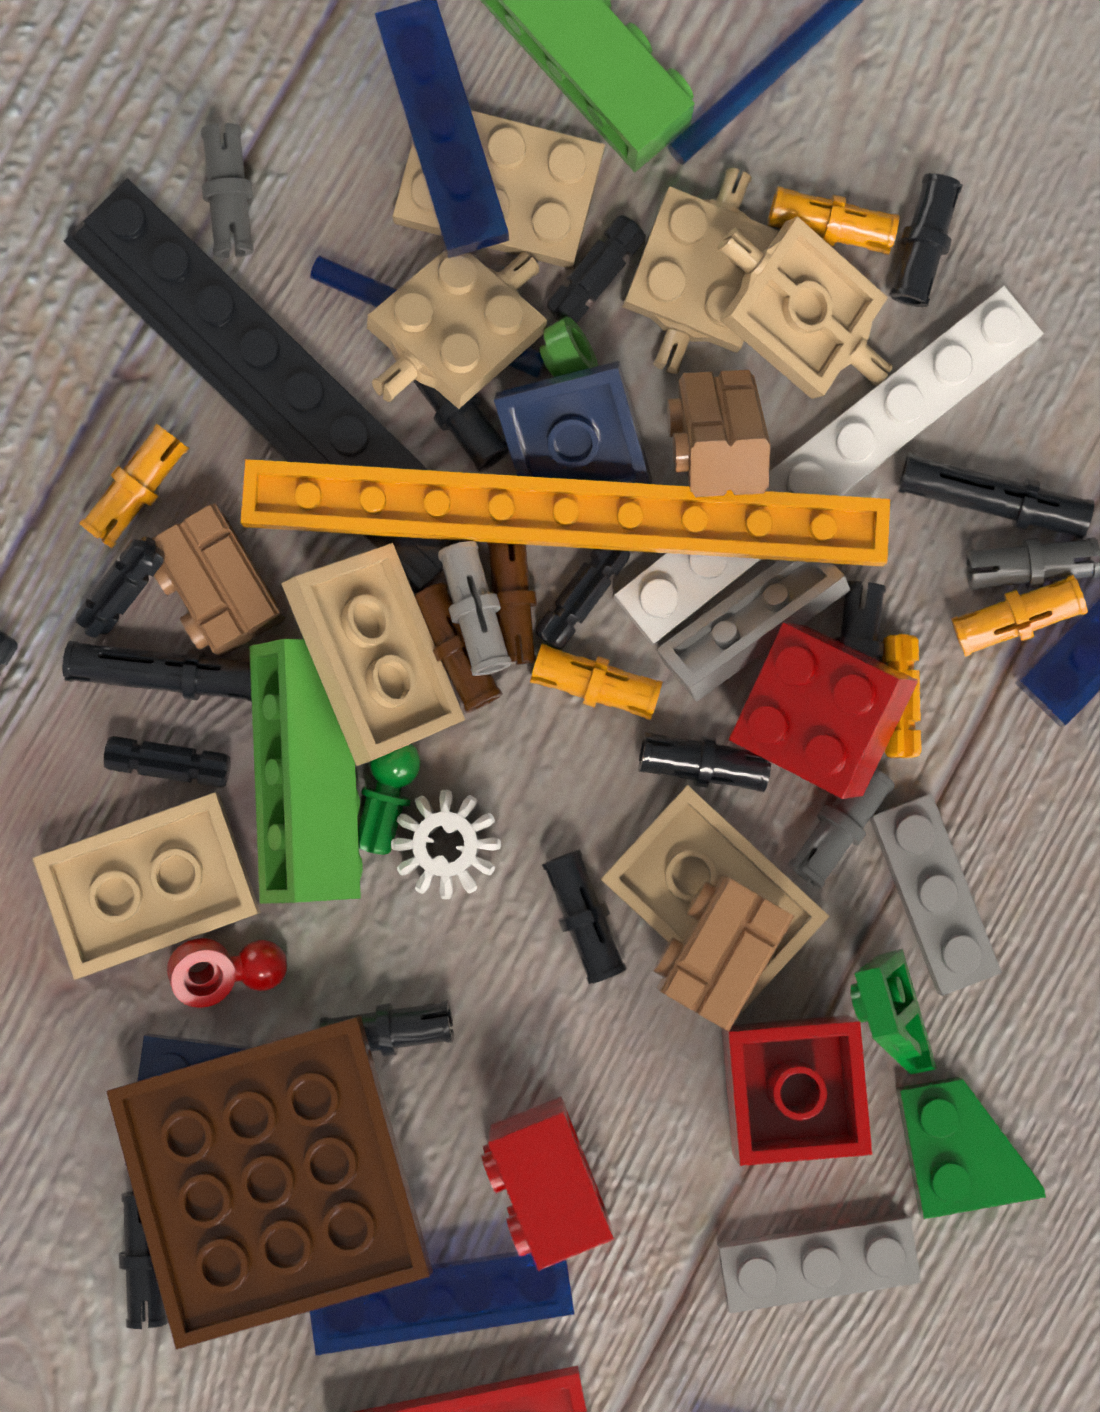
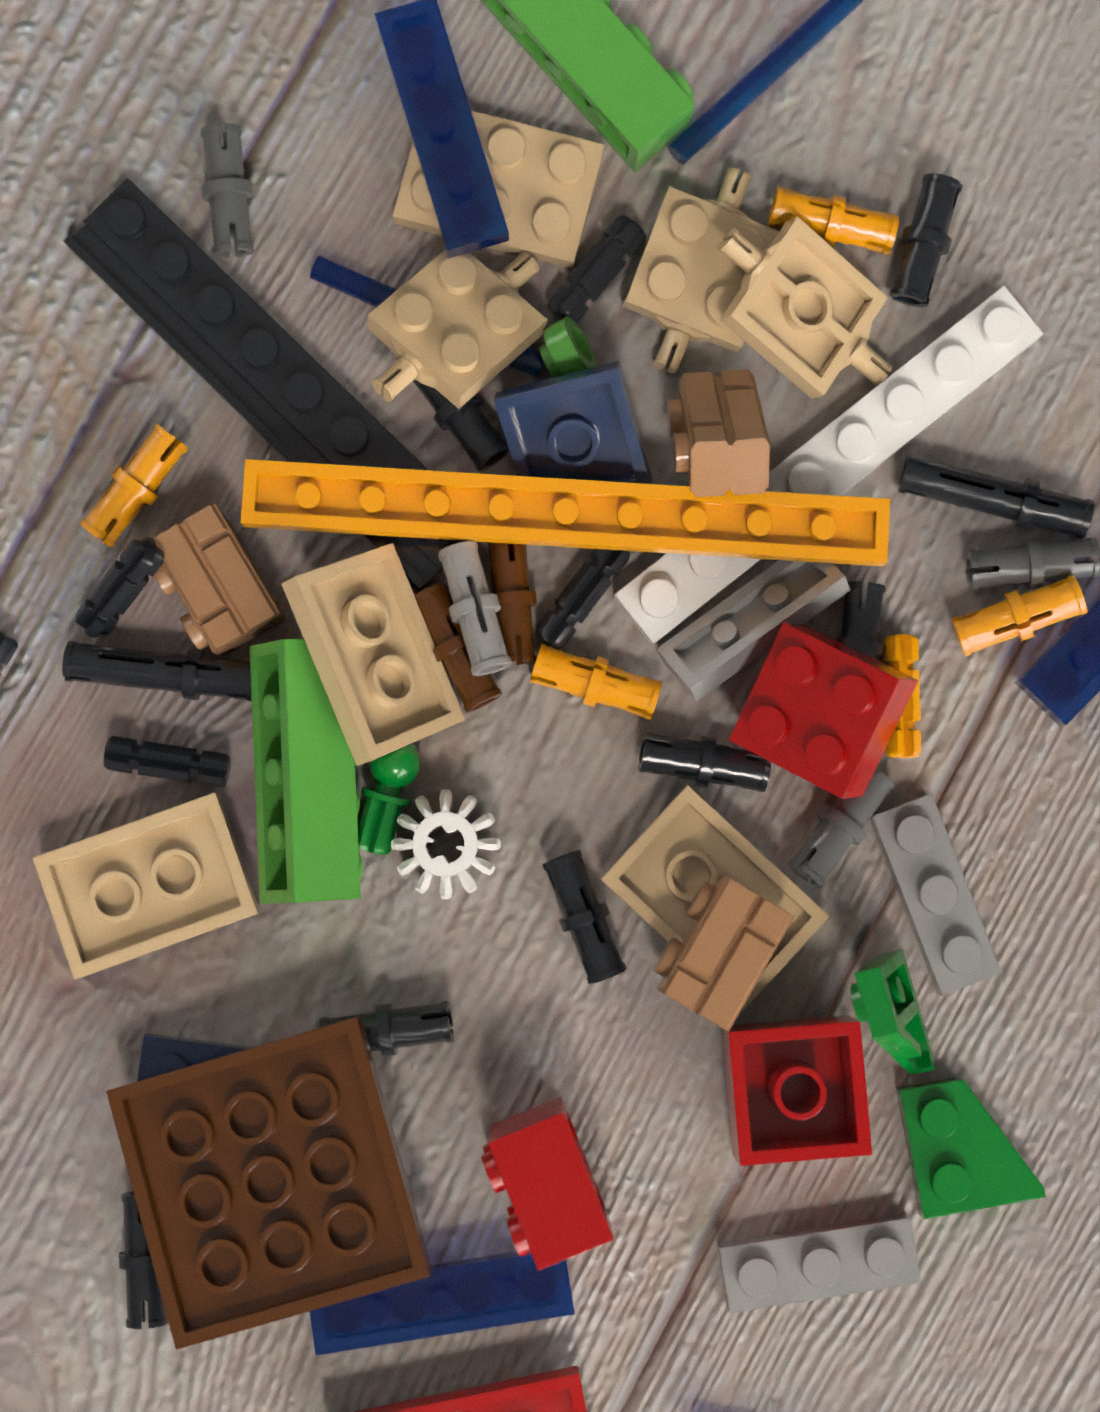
red plate [167,938,288,1008] -> none

